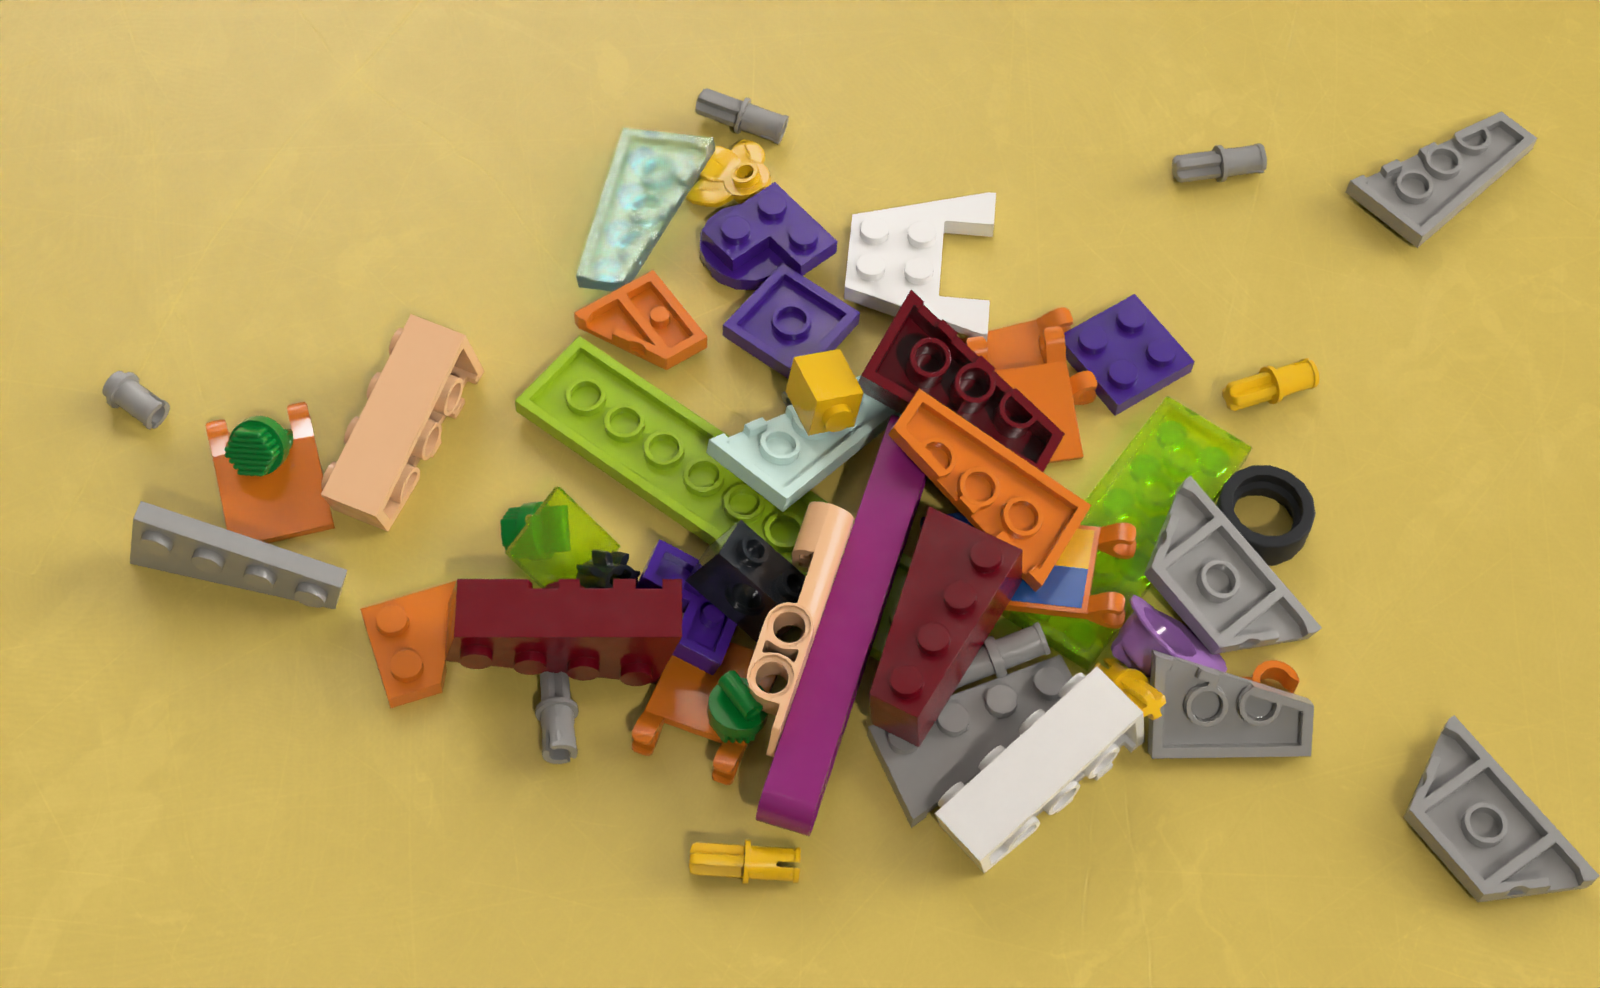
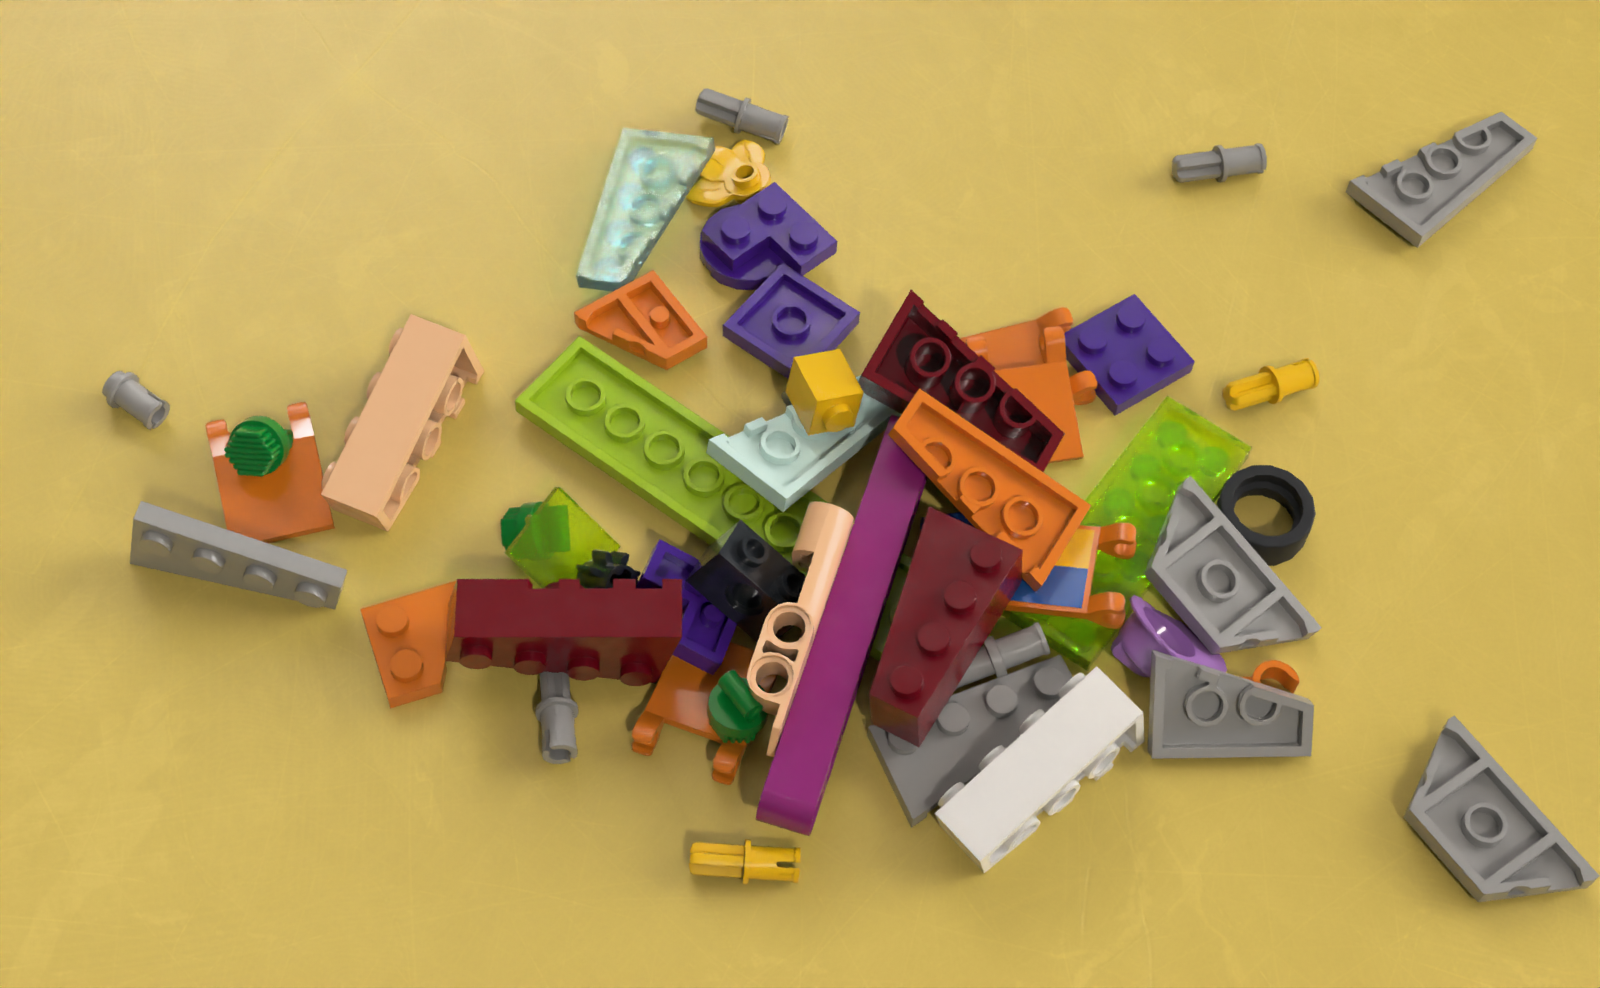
white wing [844,192,996,342] -> none
yellow axle [1092,658,1166,720] -> none

